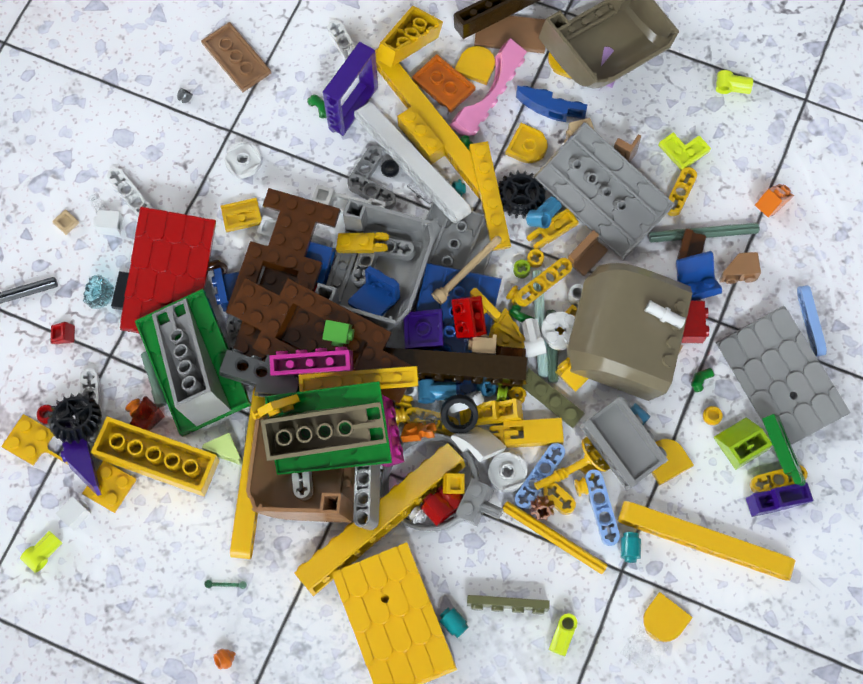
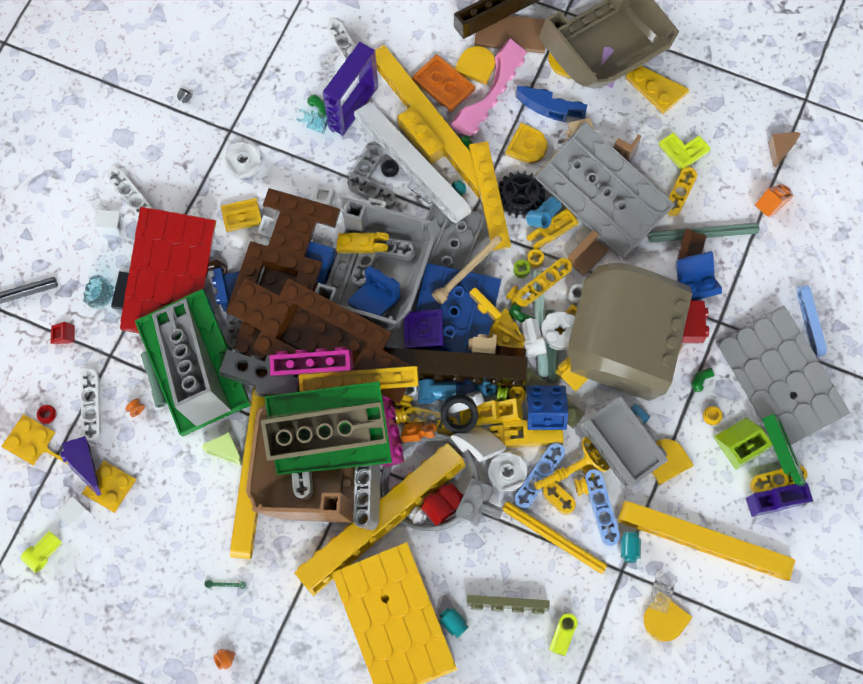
black gear [47,393,102,444] -> none
tan tile [52,209,79,235] -> none
yellow brick [91,416,220,497] -> none
clear red slope [130,396,165,431] -> none
medium nougat tile [201,22,271,93] -> none
yellow plate [251,394,300,420] -> none
bright green brick [322,320,355,347] -> none
yellow wedge [376,5,443,67] -> none
yellow tile [443,473,465,494] -> none
red brick [451,296,487,338] -> none
dark orange gear [530,495,555,520] -> none
white pin [645,300,686,329] -> none
neon yellow piece [716,70,753,94] -> none
medium nougat slope [719,252,761,284] -> none
none -> clear light blue plate [296,109,328,134]
none -> blue bracket [527,385,568,430]
none -> yellow wing [625,66,690,114]
none -> clear slope [647,569,677,613]
none -> medium nougat slope [768,132,801,168]

